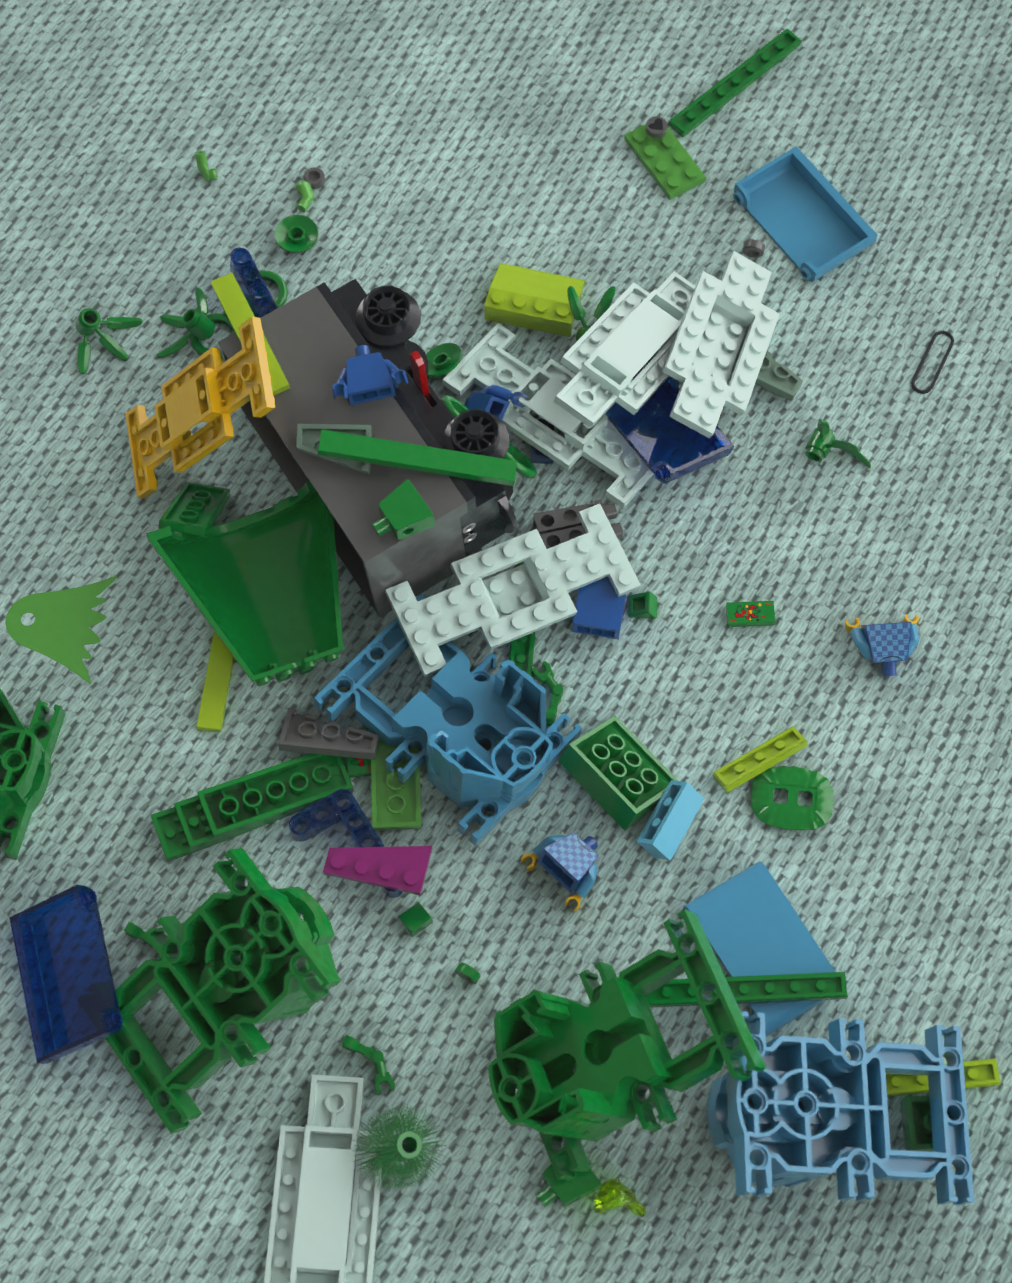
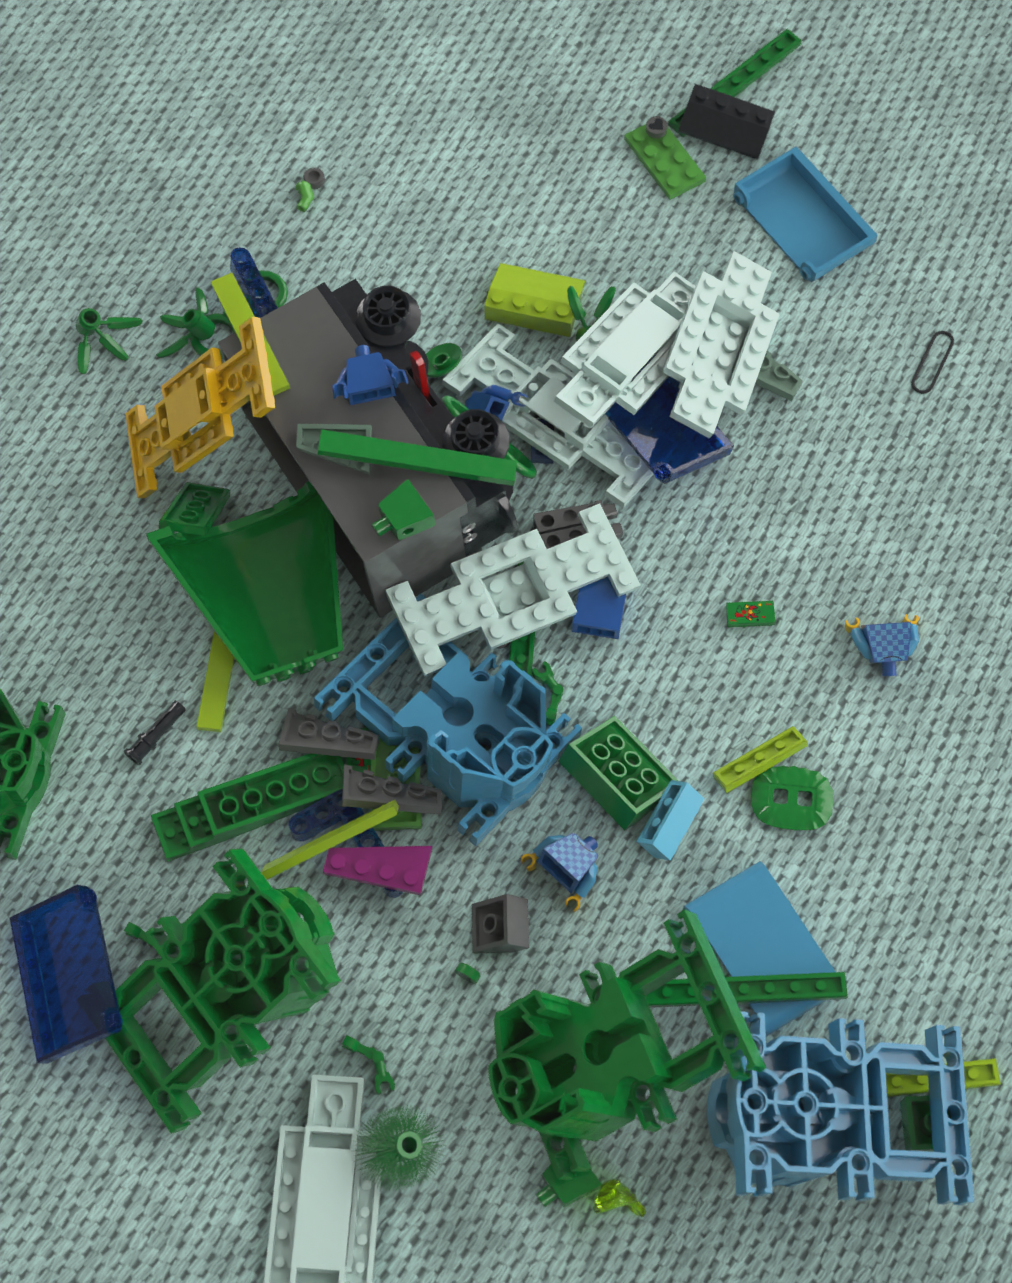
bright green piece [5,576,117,684] -> none
bright green arm [195,151,218,182] -> none
green dish [275,215,318,253] -> none
green slope [398,902,433,937] -> none
green slope [628,591,657,619] -> none
dark grey tile [742,240,765,258] -> none
green plant [805,419,871,468] -> none
none -> black pin [123,700,186,766]
none -> lime tile [261,799,399,880]
none -> dark grey wing [342,764,442,814]
none -> dark grey slope [472,894,529,954]
none -> black slope [678,84,776,159]

